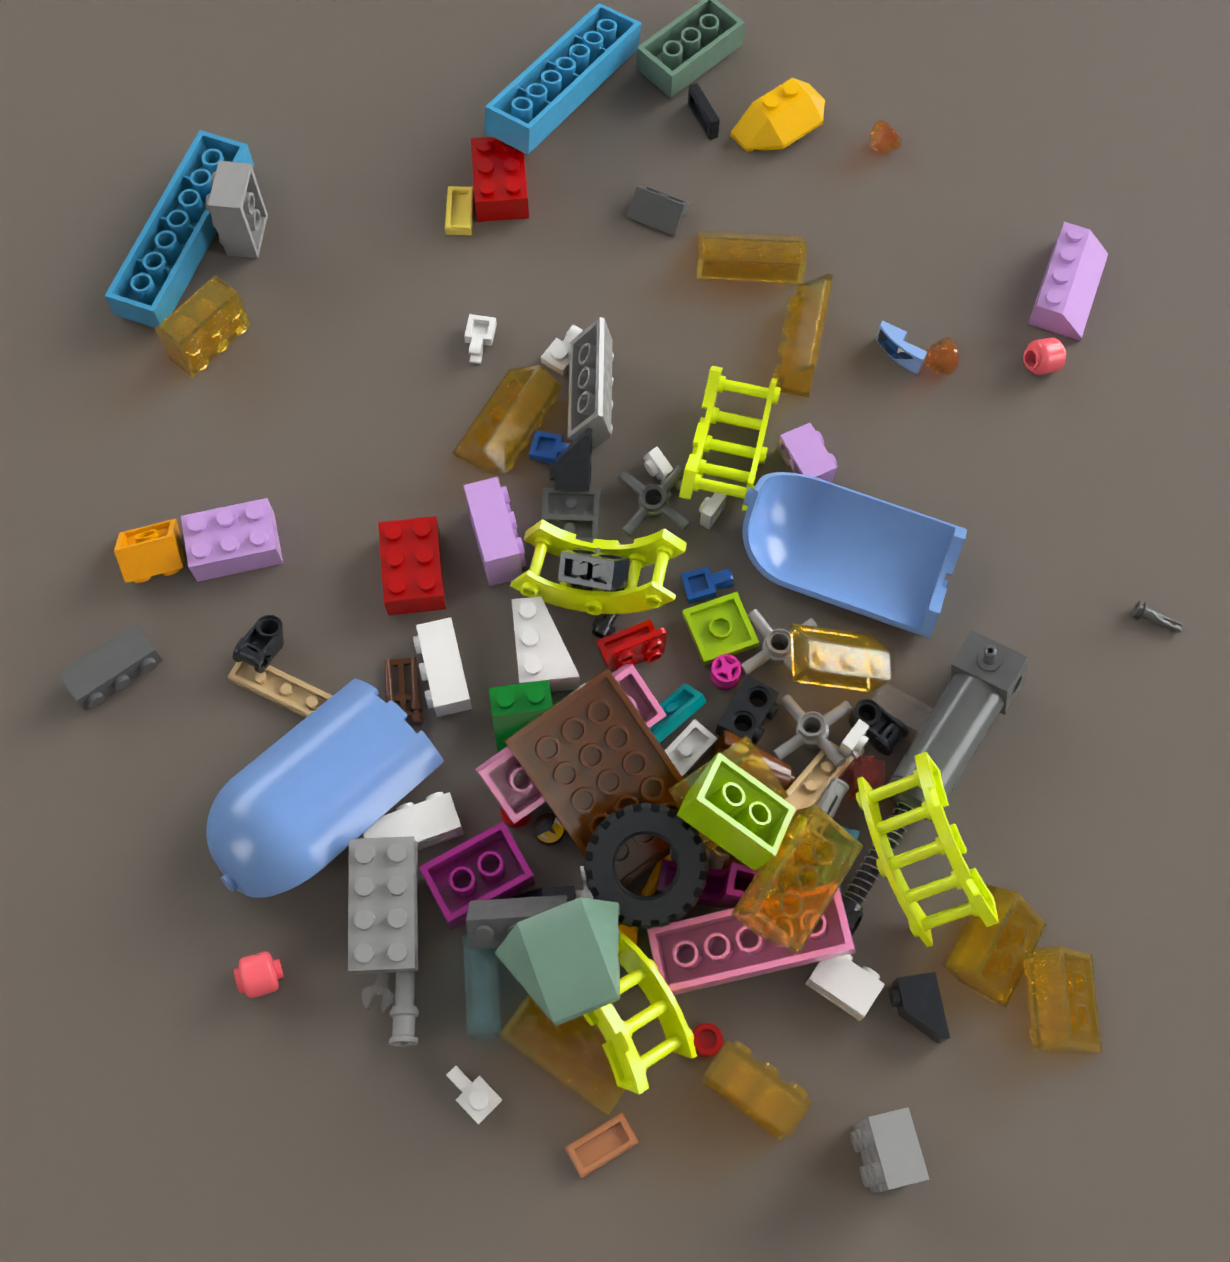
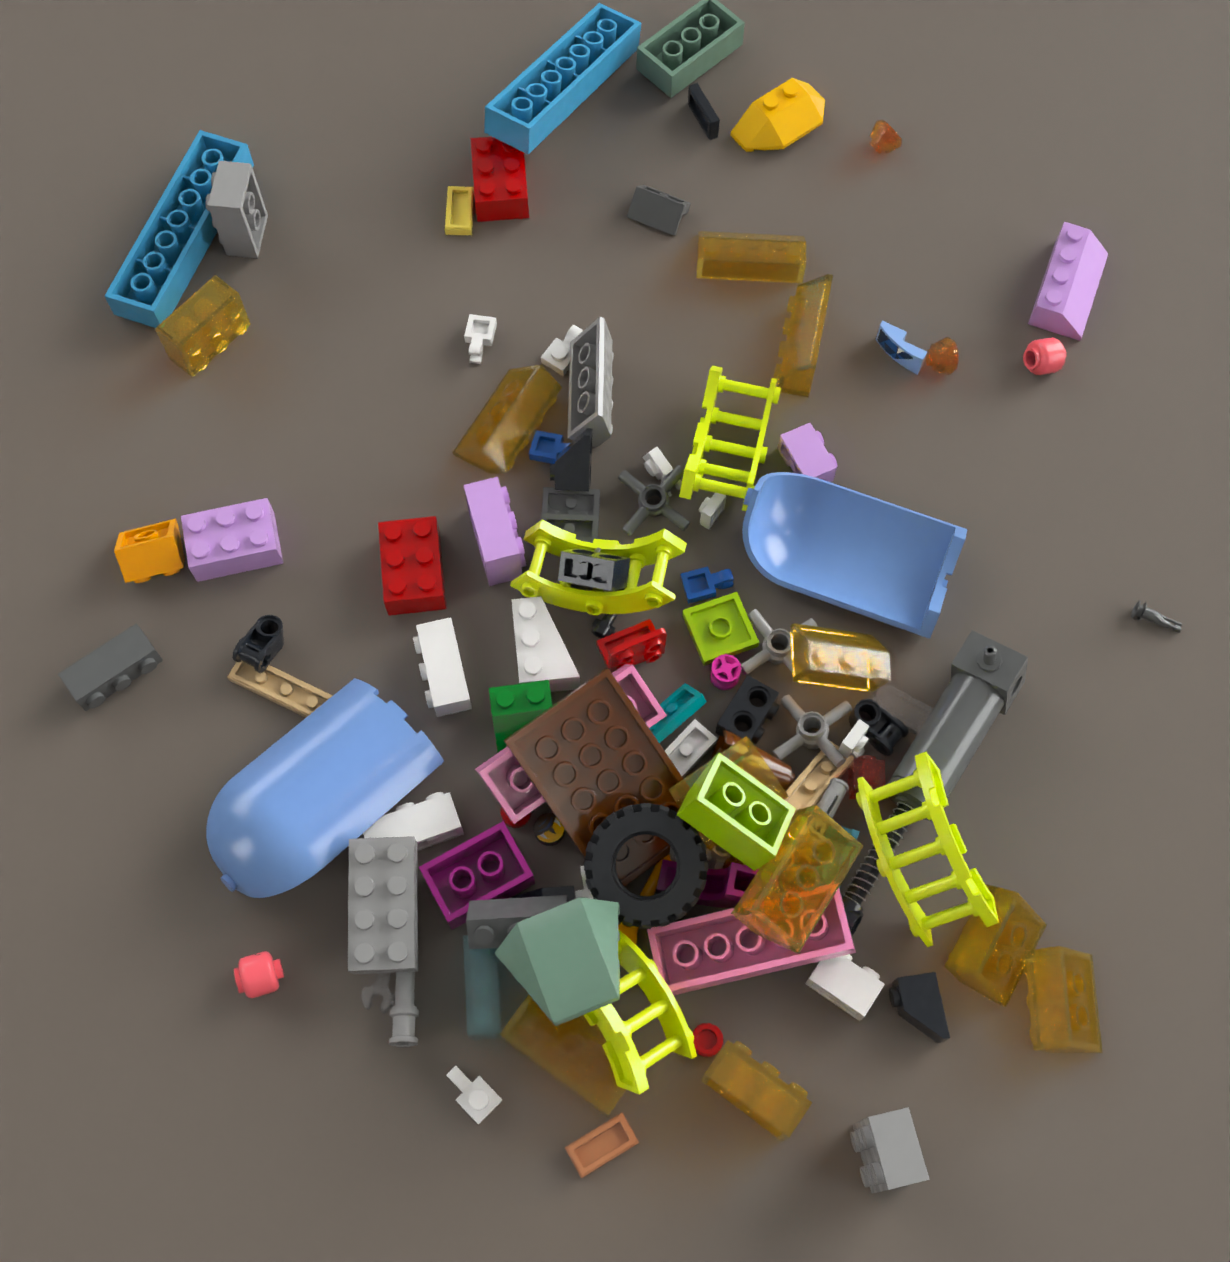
reddish brown piece [385,656,423,725] -> none

